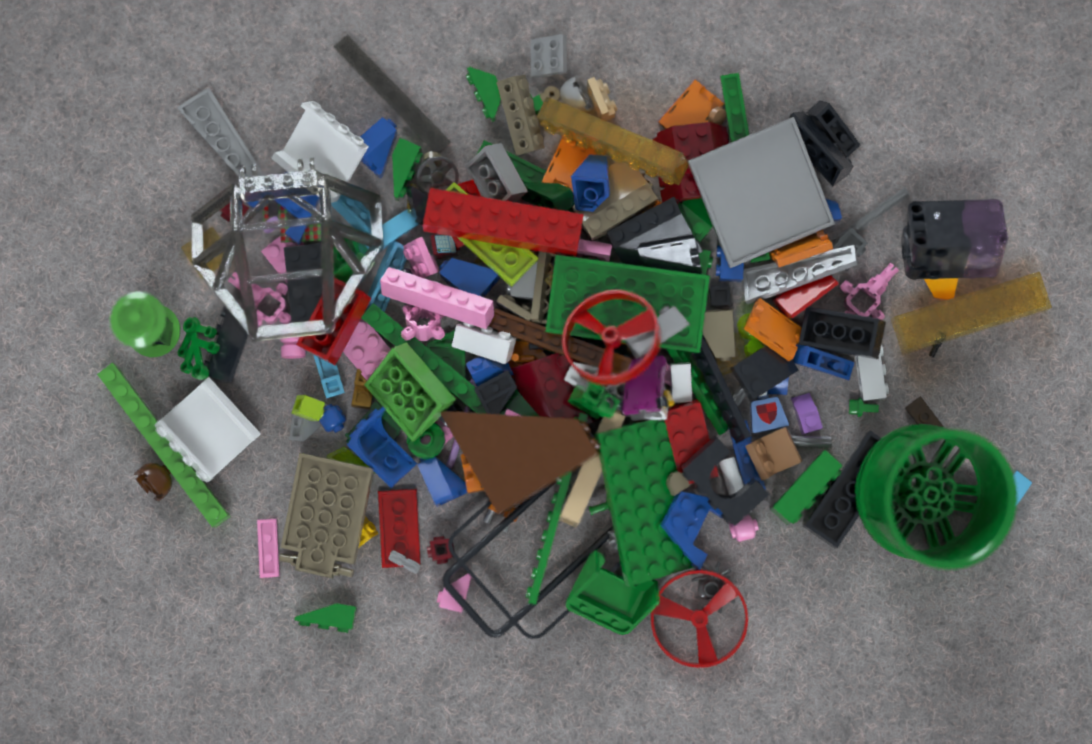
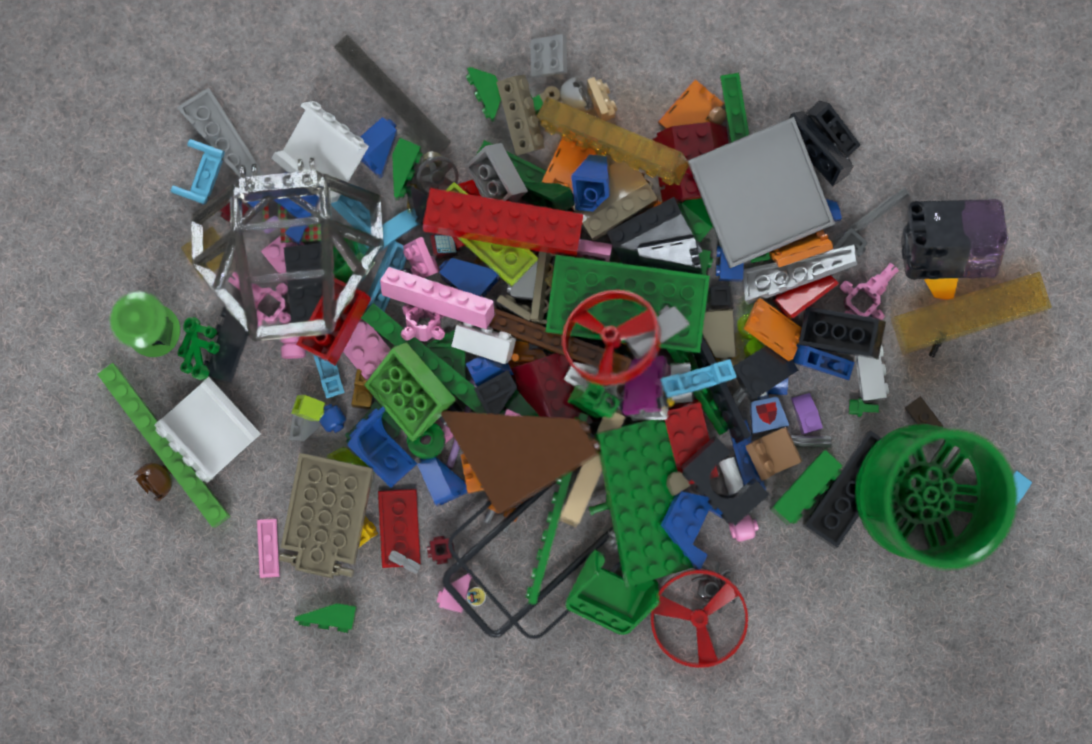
none -> medium azure plate [171,139,225,205]
none -> tile [467,587,486,606]
none -> medium azure slope [660,359,736,398]

